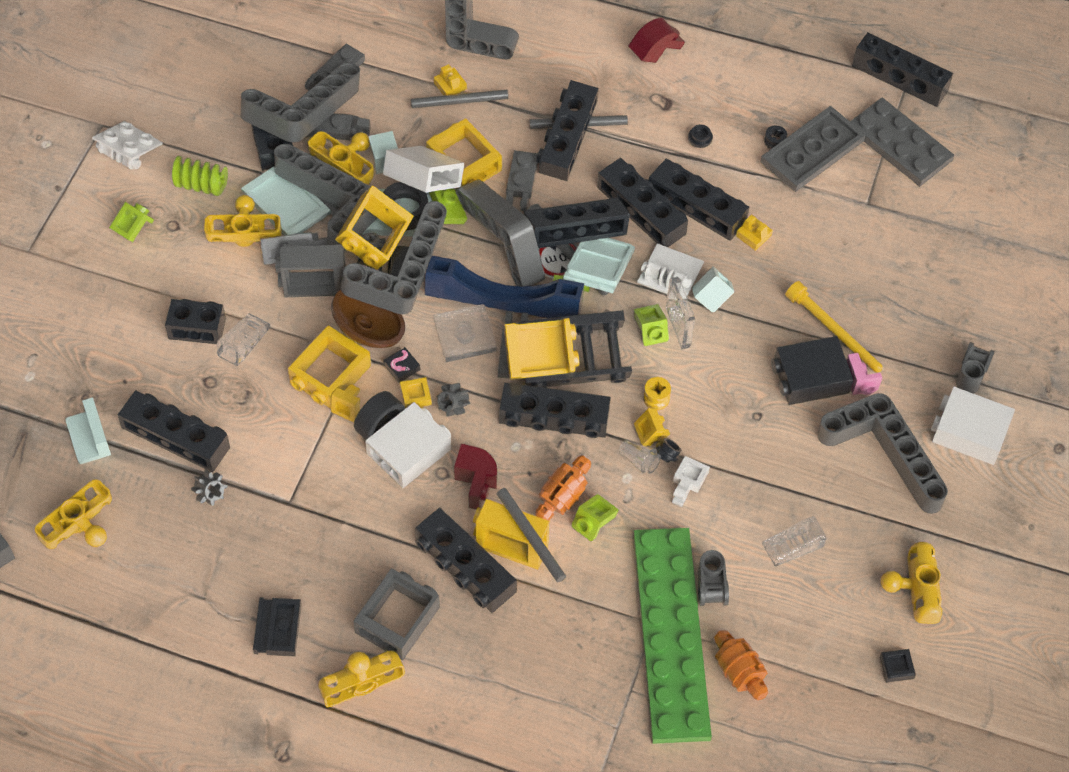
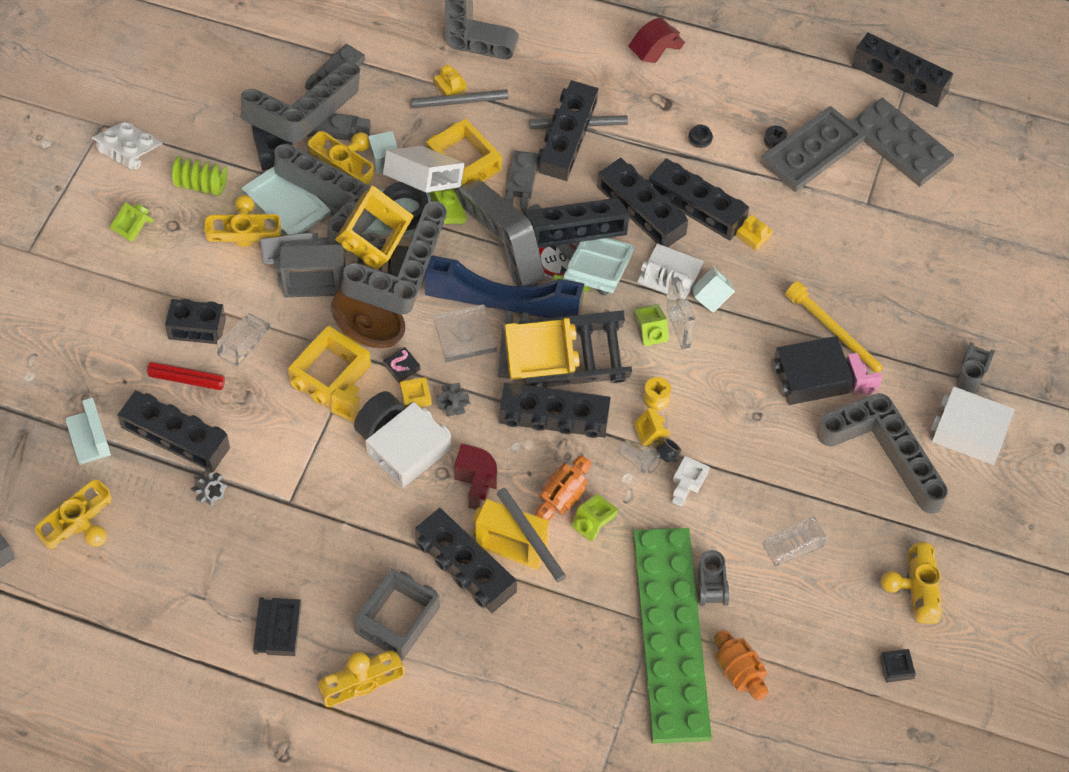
none -> red axle [147,362,225,390]

